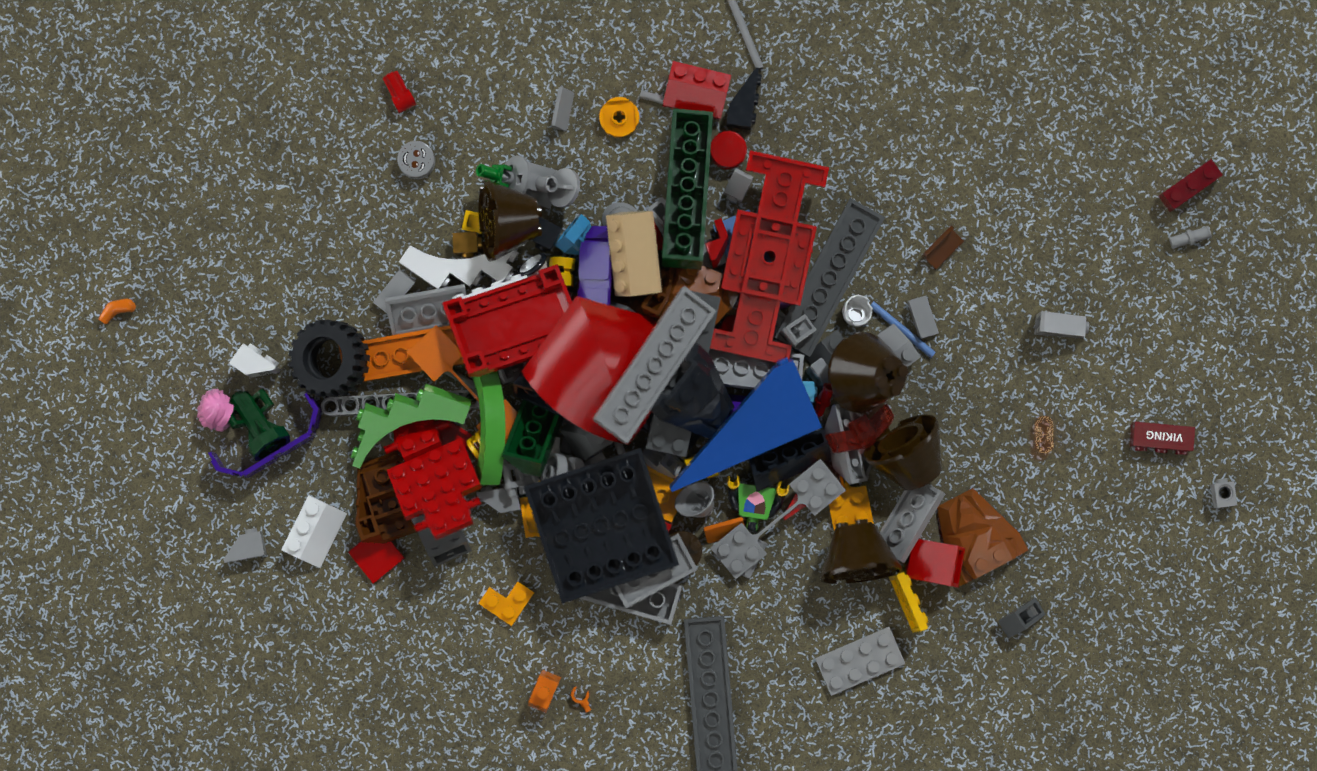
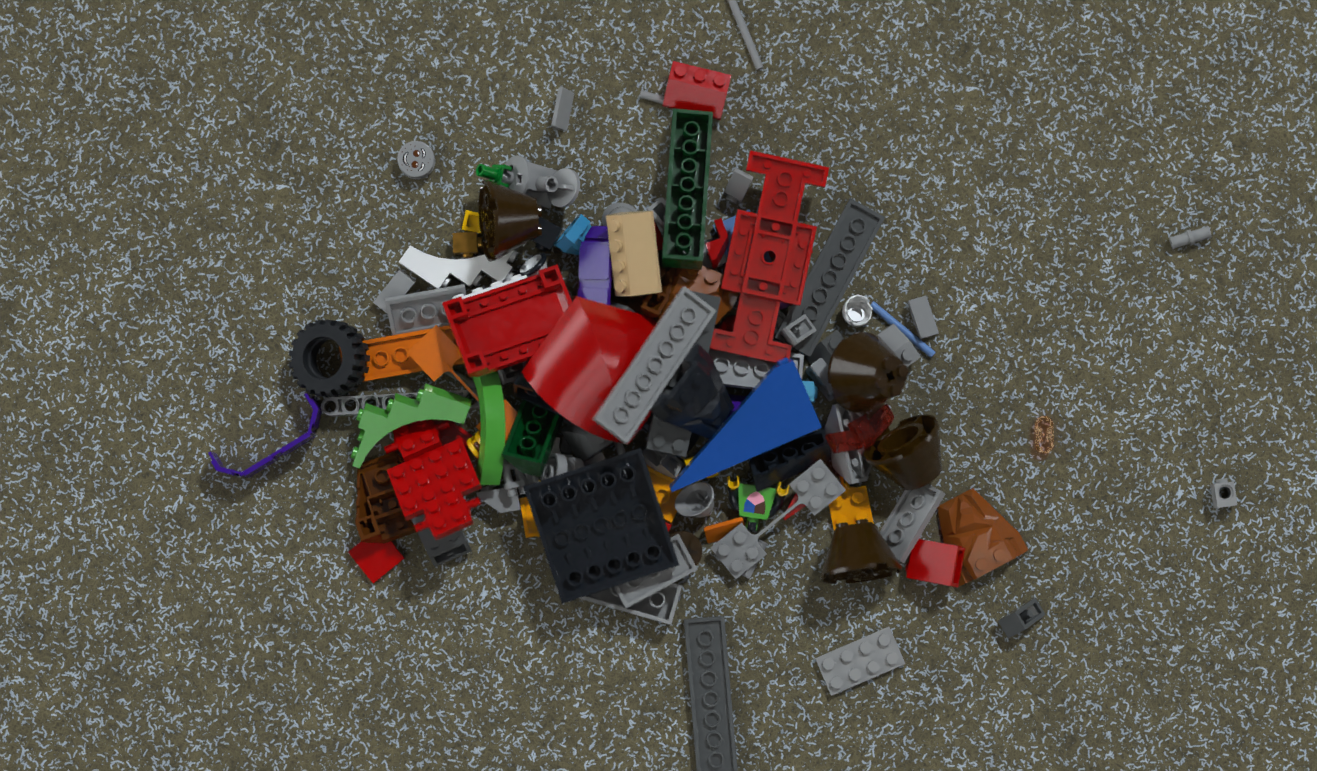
orange arm [98,299,136,324] -> none
bright pink hair [197,389,234,432] -> none
light grey slope [224,528,267,563] -> none
dark green piece [228,388,290,461] -> none
white slope [229,343,281,378] -> none
white slope [282,495,347,568] -> none
red piece [382,71,417,114] -> none
light orange plate [478,581,535,626] -> none
orange torso [528,670,561,713] -> none
yellow wheel [549,257,575,288] -> none
orange piece [571,686,591,713] -> none
light orange plate [599,97,639,138] -> none
red head [710,131,747,170] -> none
black slope [726,68,762,130] -> none
red axle [813,383,833,418] -> none
yellow plate [889,572,929,633] -> none
reddish brown panel [921,225,964,270] -> none
light grey slope [1034,311,1089,338] -> none
dark red brick [1130,422,1195,455] -> none
dark red brick [1158,159,1223,212] -> none

